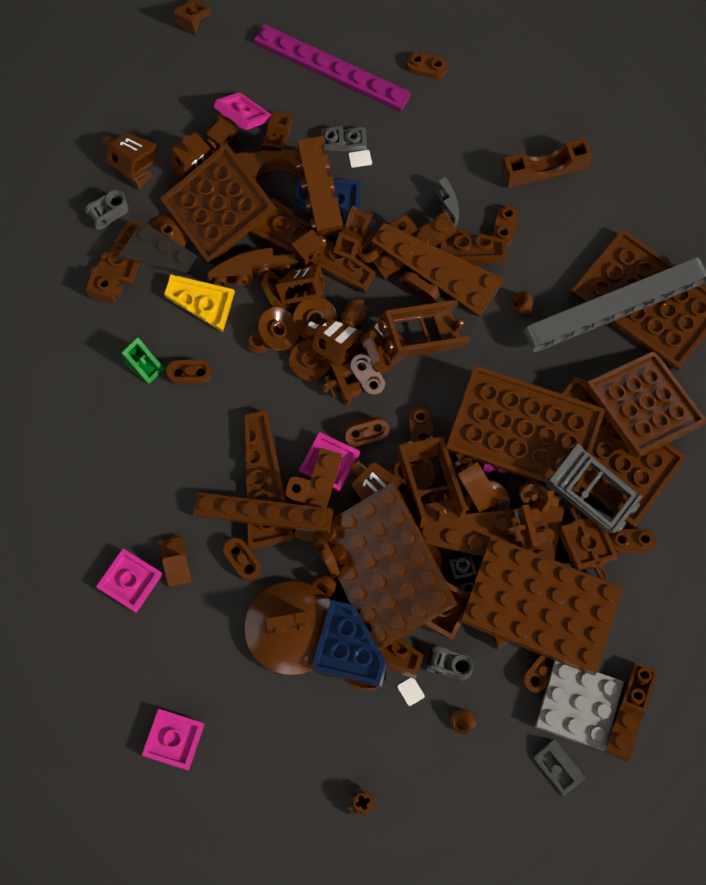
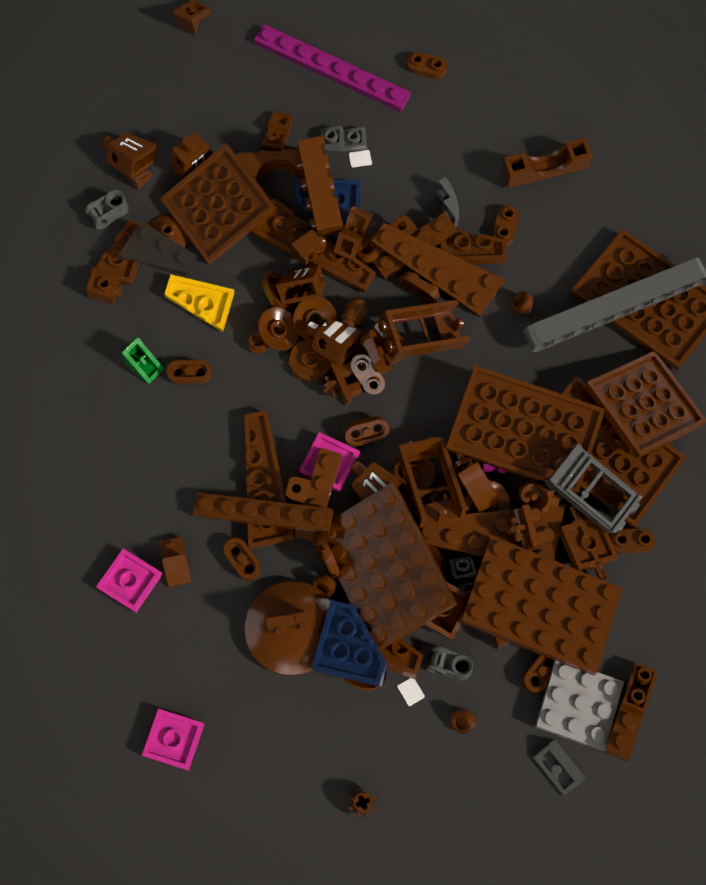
reddish brown brick [205,114,237,151] -> none
reddish brown slope [208,248,296,287] -> none
dark pink plate [214,92,272,130] -> none
reddish brown plate [409,407,434,442] -> none

